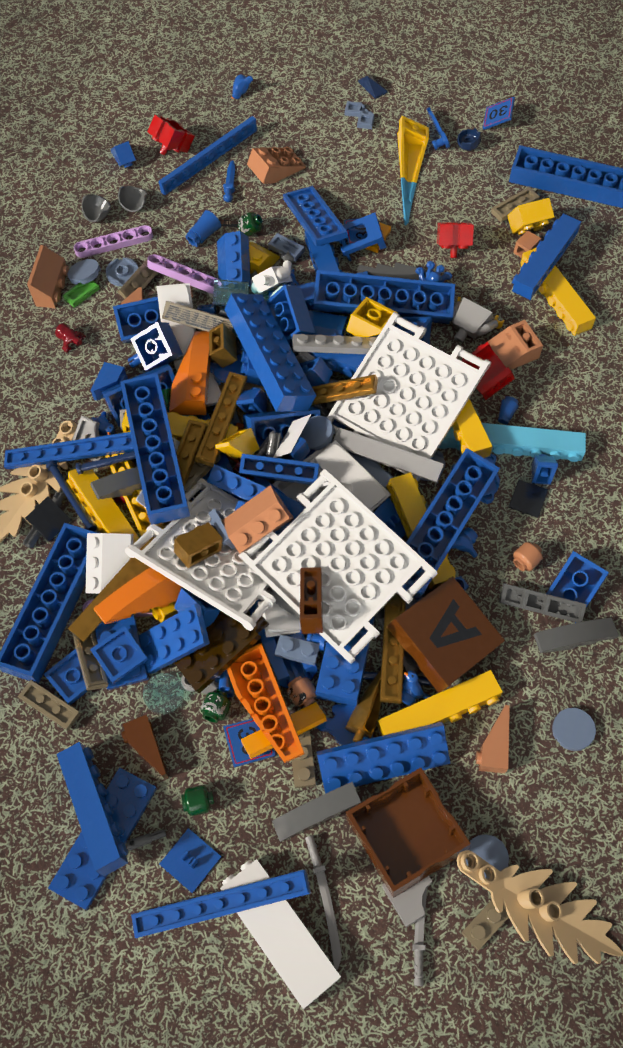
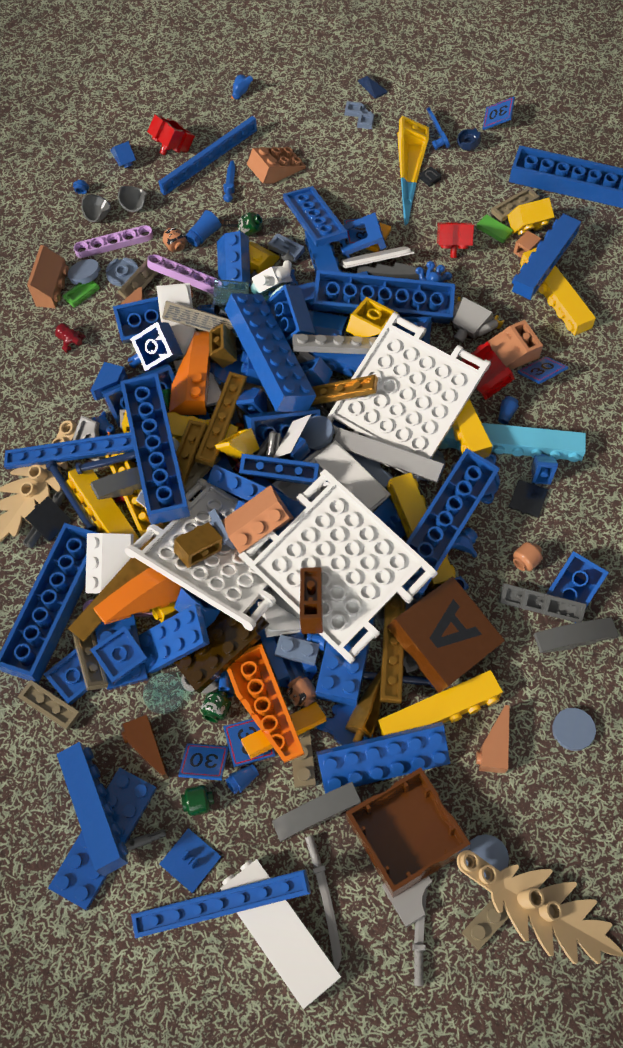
blue animal [402,670,431,706] -> none
none -> blue plate [73,180,89,194]
none -> nougat head [162,227,187,252]
none -> blue piece [179,743,229,780]
none -> blue cone [226,764,259,794]
none -> white piece [339,246,414,268]
none -> black tile [419,167,442,187]
none -> bright green tile [476,214,513,243]
none -> blue piece [517,356,568,384]

